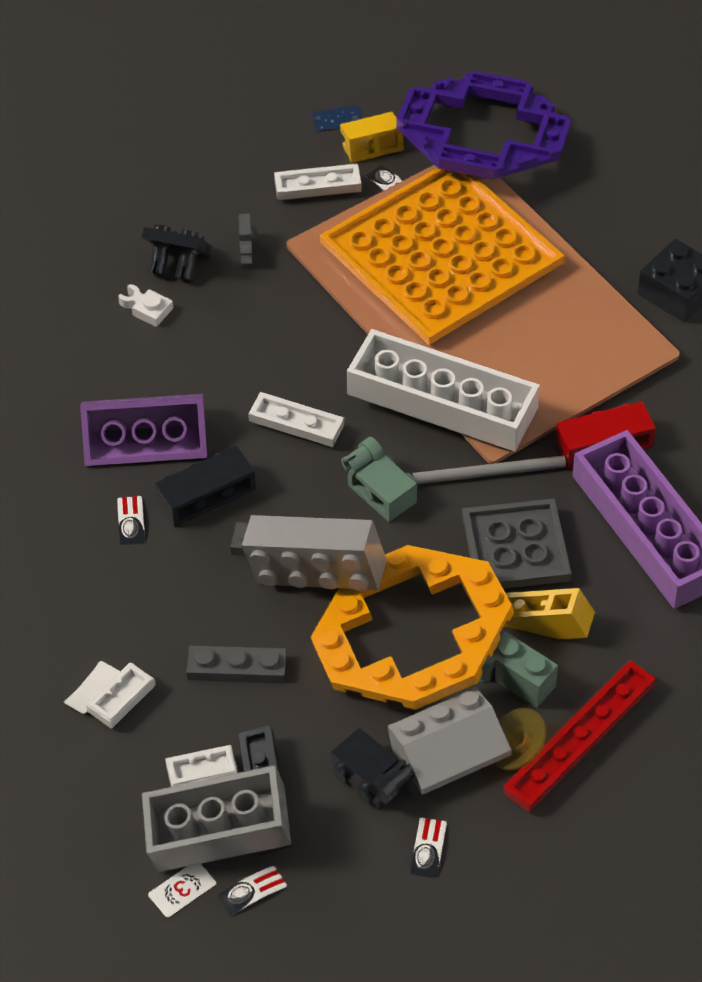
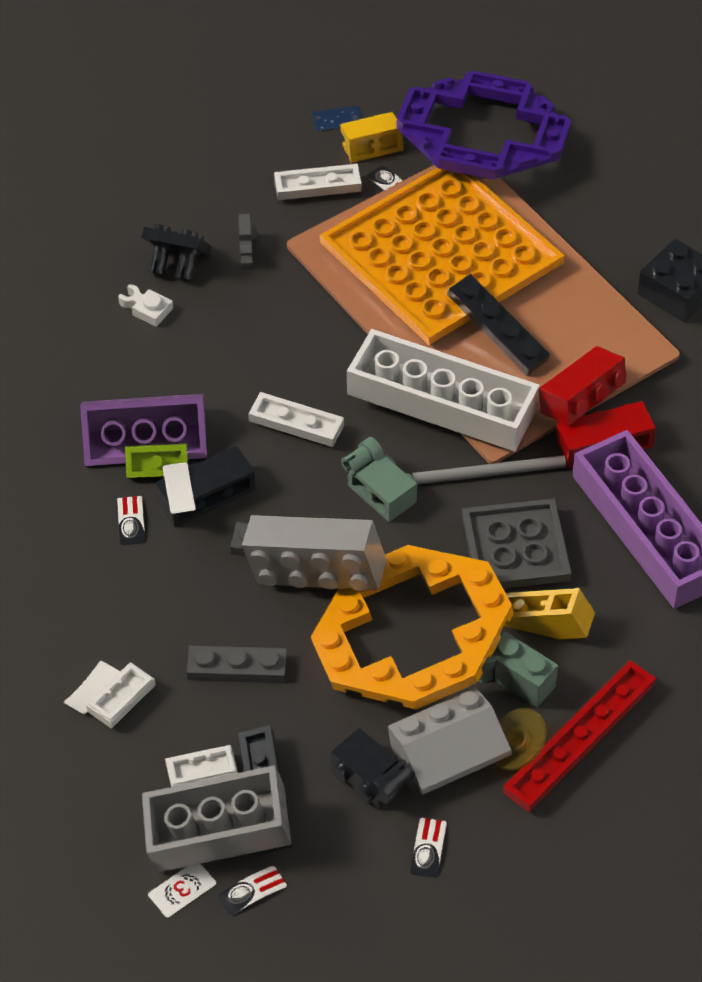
none -> lime plate [125,444,188,478]
none -> white sticker [163,462,196,514]
none -> black plate [447,273,550,376]
none -> red brick [539,346,627,426]

